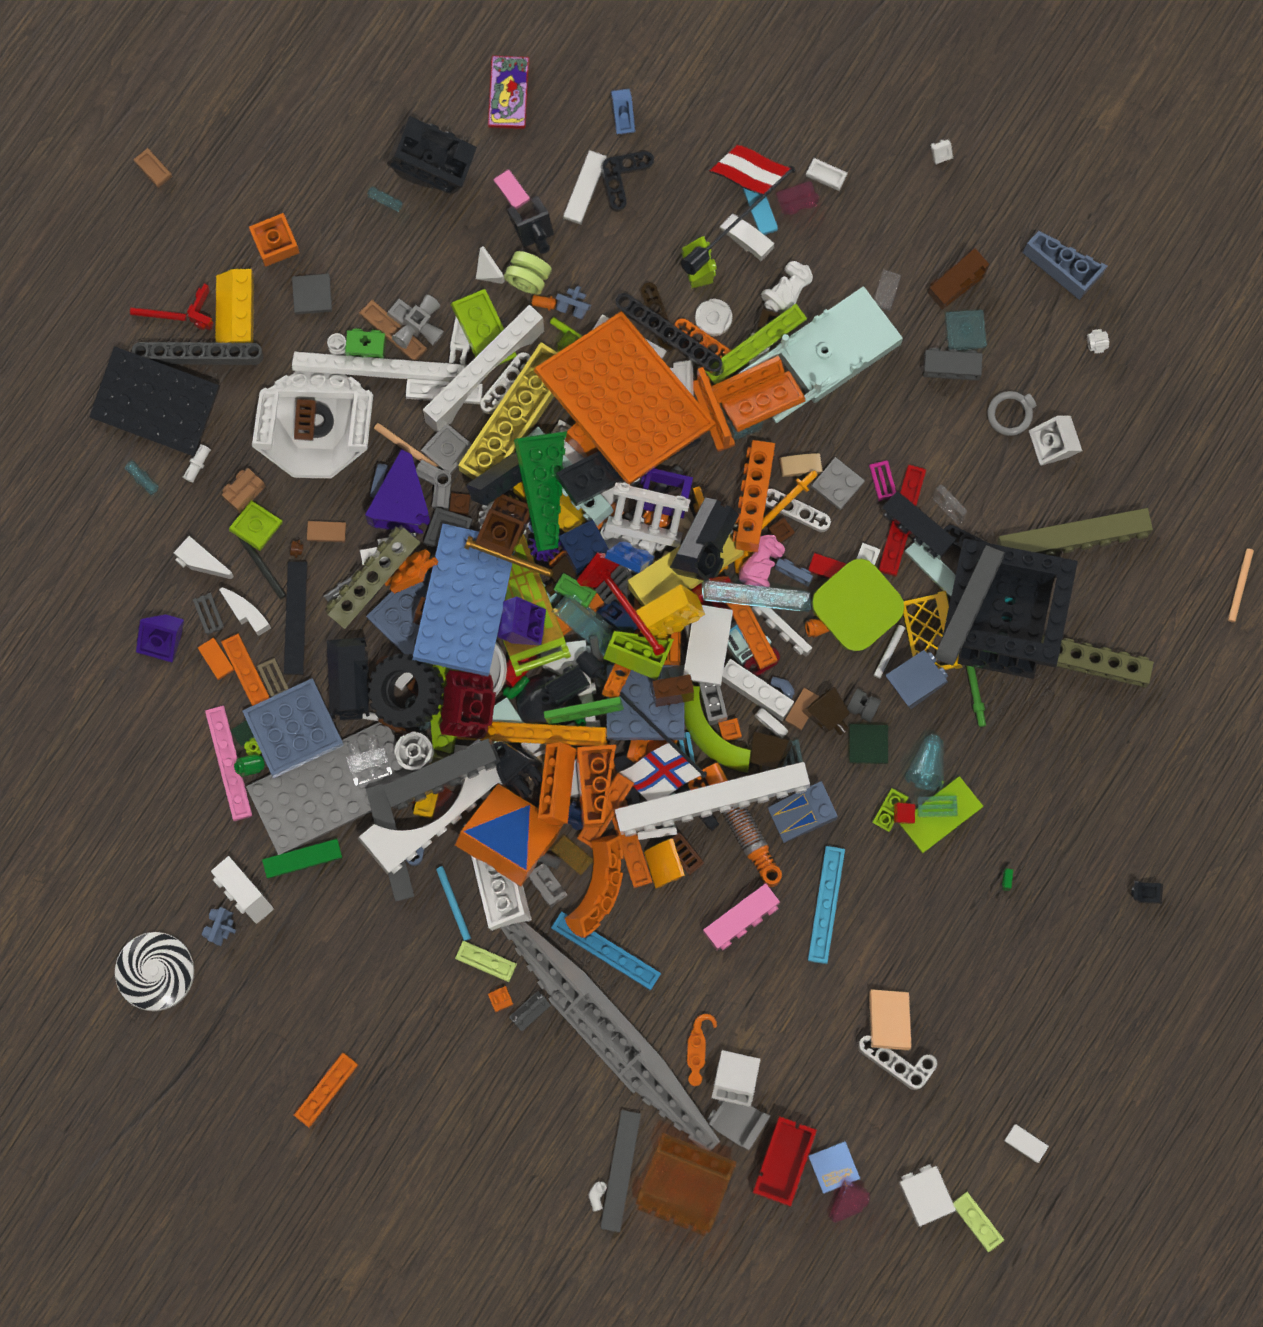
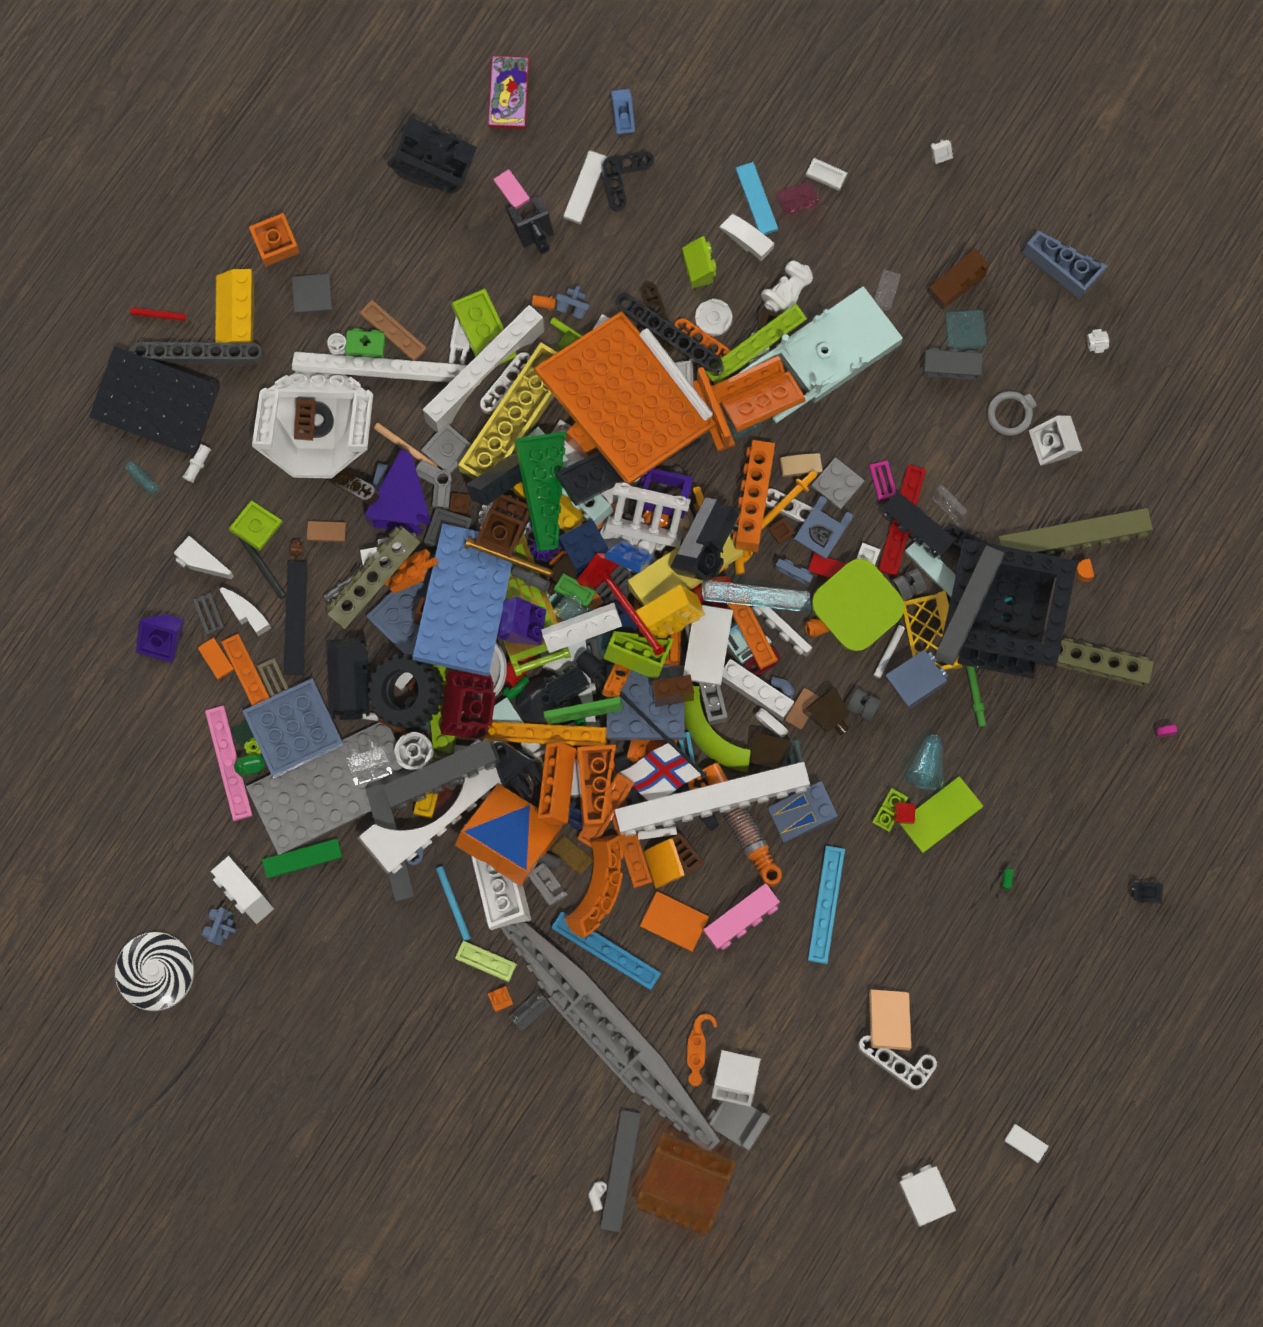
medium nougat tile [134,148,172,188] -> none
red bracket [187,284,213,330] -> none
medium nougat brick [222,468,266,514] -> none
orange tile [294,1053,358,1128] -> none
clear light blue axle [368,187,403,211] -> none
light grey brick [387,295,444,349] -> none
white plate [406,378,483,404] -> none
white slope [476,246,505,284] -> none
yellowish green wheel [504,251,552,295] -> none
flag [681,145,795,275] -> none
orange plate [718,718,742,741] -> none
bright pink animal [739,535,785,593] -> none
red piece [752,1117,817,1207] -> none
light blue tile [808,1142,860,1193] -> none
clear pink slope [829,1180,870,1223] -> none
clear green tile [849,724,888,764] -> none
clear light blue tile [917,796,958,817] -> none
yellowish green tile [953,1192,1004,1252] -> none
light nougat bar [1228,549,1254,622] -> none
none -> dark brown beam [326,470,380,504]
none -> dark grey pin [512,565,550,593]
none -> white brick [541,603,622,653]
none -> white axle [640,328,713,421]
none -> orange tile [640,891,709,952]
none -> sand blue flag [794,496,853,559]
none -> dark grey wheel [892,569,927,601]
none -> orange brick [1075,559,1094,582]
none -> dark pink tile [1156,725,1177,737]

